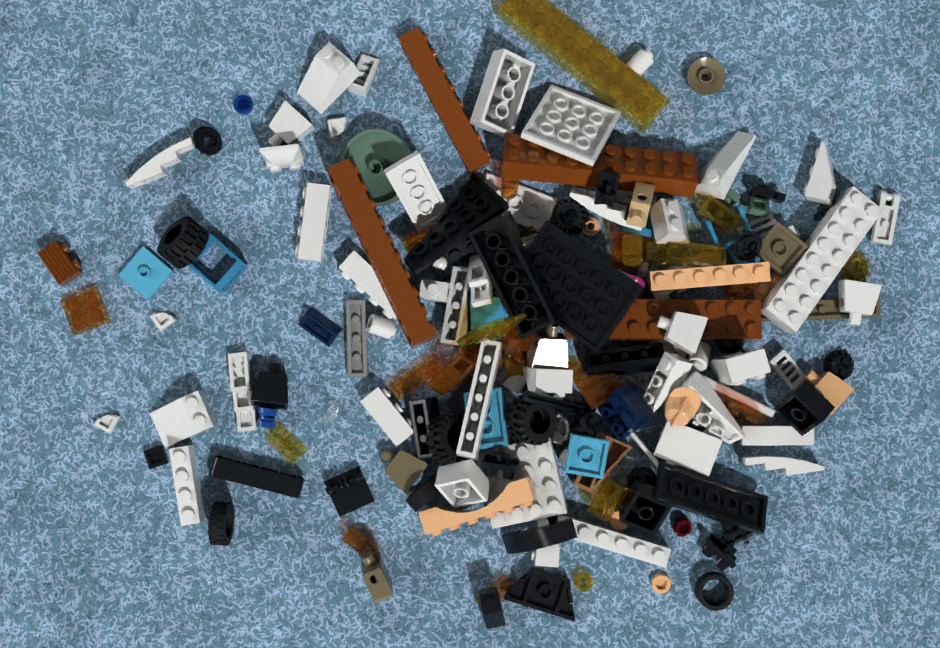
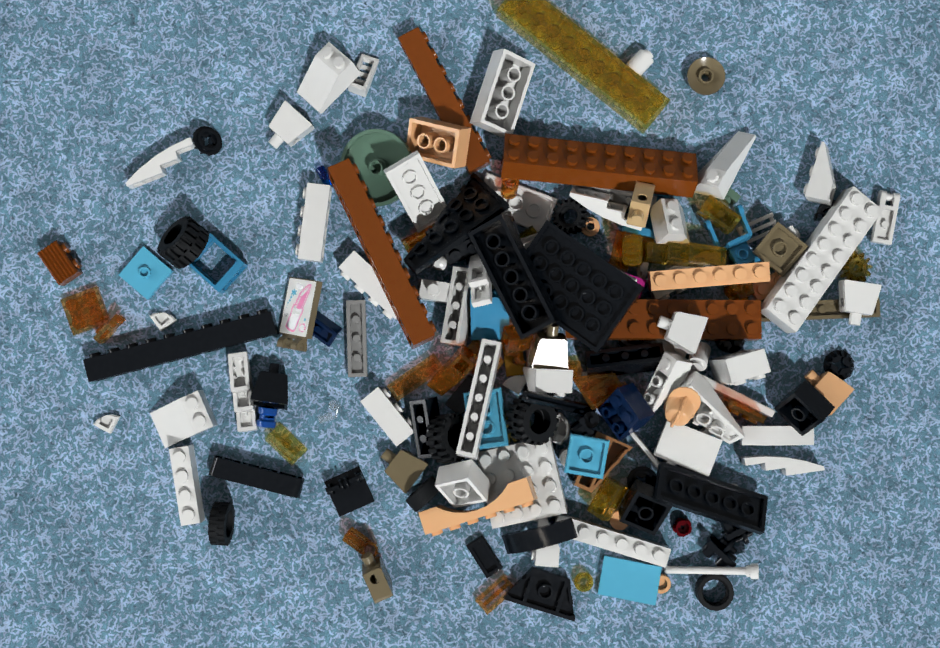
black tile [144,445,169,469] -> none
clear blue tile [233,95,254,115] -> none
white slope [259,144,305,172] -> none
white tile [327,117,347,139] -> none
white brick [366,314,397,339] -> none
clear yellow slope [456,313,527,348] -> none
black slope [479,586,506,629] -> none
black hips [481,446,520,480] -> none
white plate [521,84,621,166] -> none
black hips [594,169,621,207] -> none
black gear [731,230,762,261] -> none
sand green plate [748,195,769,218] -> none
black plate [749,184,786,203] -> none
white slope [768,349,805,390] -> none
none -> black brick [83,309,279,382]
none -> clear orange plate [93,314,126,344]
none -> tile [276,277,323,352]
none -> clear blue arm [316,165,333,187]
none -> light nougat brick [406,116,471,169]
none -> black tile [466,535,503,578]
none -> medium azure tile [598,555,662,606]
none -> white piece [664,563,759,579]

